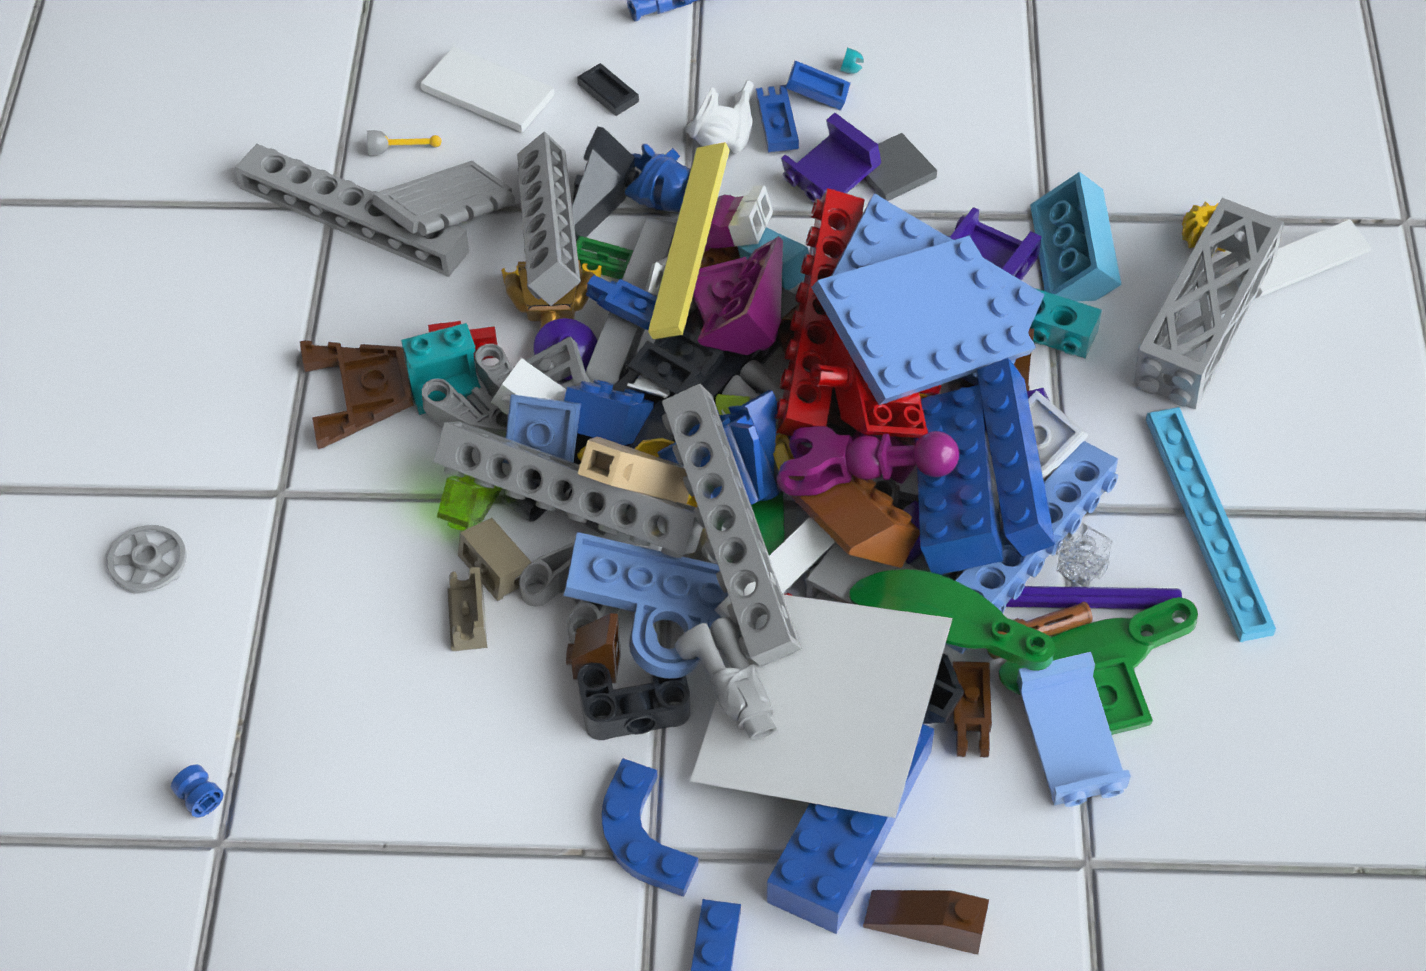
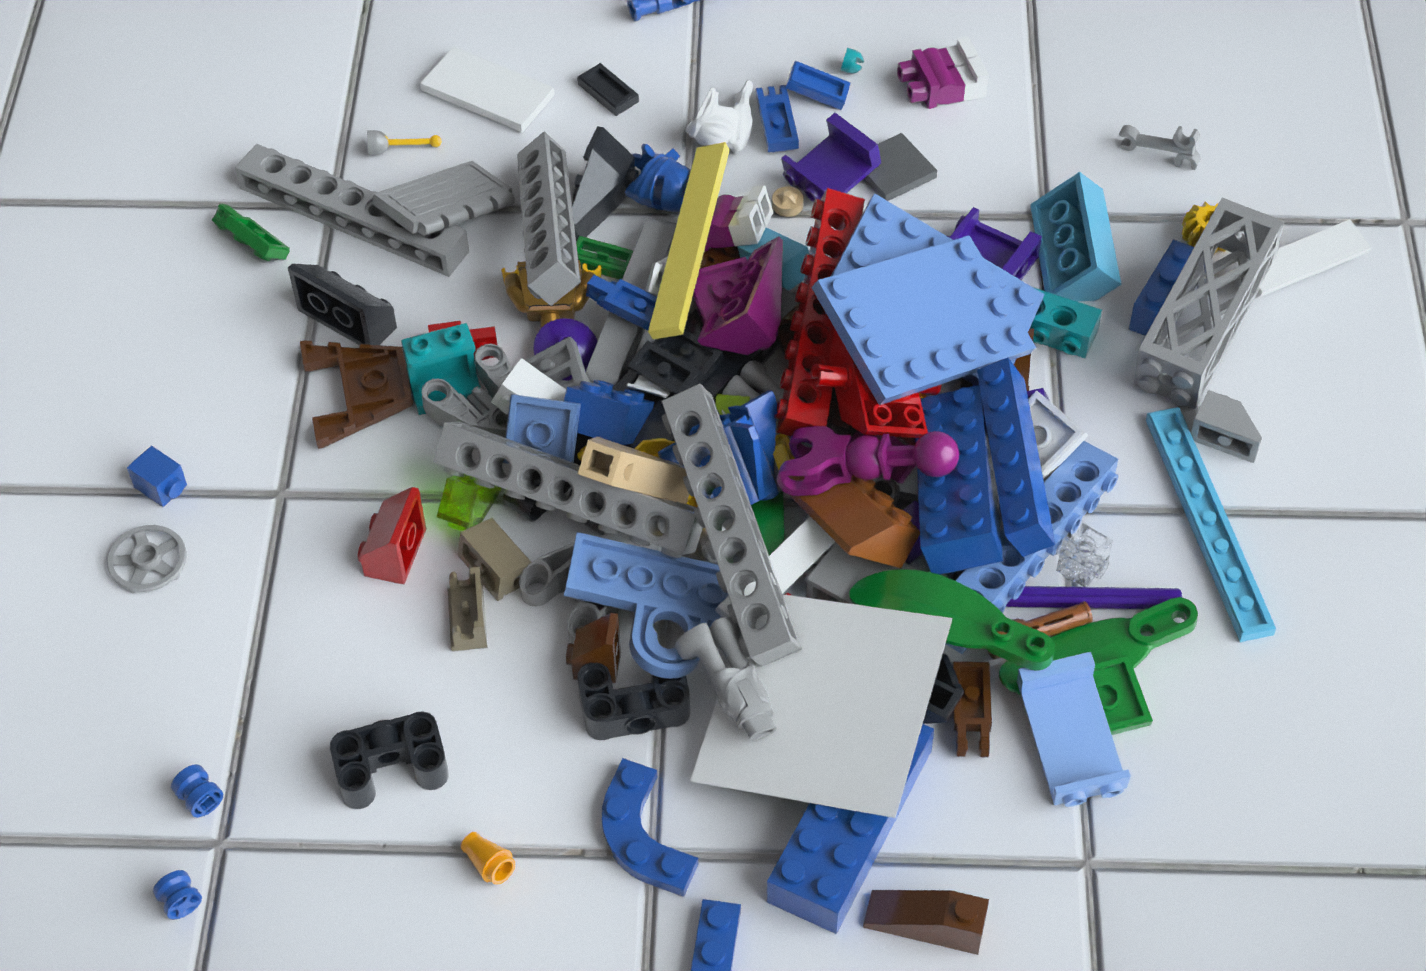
none -> blue brick [127,445,187,507]
none -> blue wheel [153,870,202,920]
none -> green hinge [212,204,290,261]
none -> black slope [288,264,397,345]
none -> black beam [330,711,449,809]
none -> red slope [358,487,427,585]
none -> light orange cone [461,832,515,884]
none -> tan tile [772,186,804,217]
none -> magenta hips [897,36,989,109]
none -> light grey bar [1119,125,1201,170]
none -> blue brick [1129,239,1194,336]
none -> light grey slope [1191,390,1262,463]

